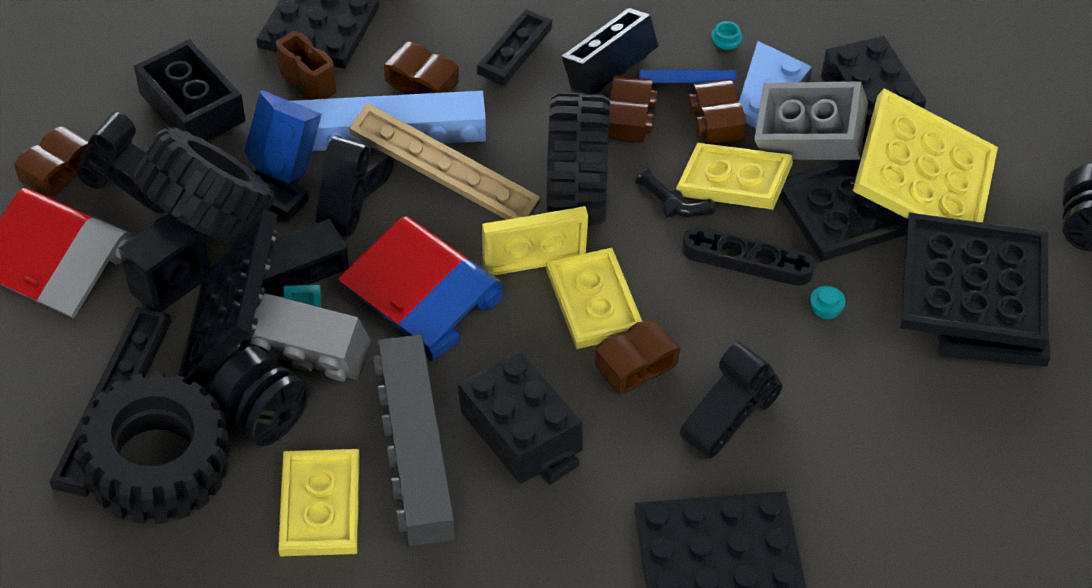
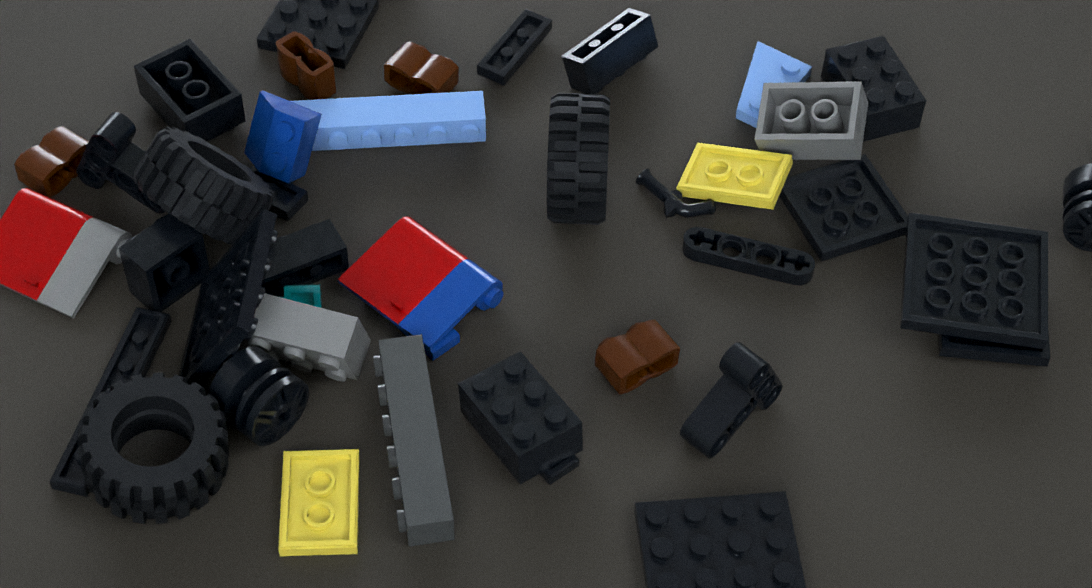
black beam [316,135,394,237] -> none
tan plate [349,103,541,220] -> none
light yellow tile [482,206,588,276] -> none
light yellow tile [546,248,642,349] -> none
reddish brown brick [609,75,658,142] -> none
blue tile [637,70,736,83] -> none
reddish brown brick [687,79,747,144] -> none
teal plate [711,21,742,50] -> none
teal plate [810,286,846,319] -> none
light yellow plate [853,88,998,223] -> none

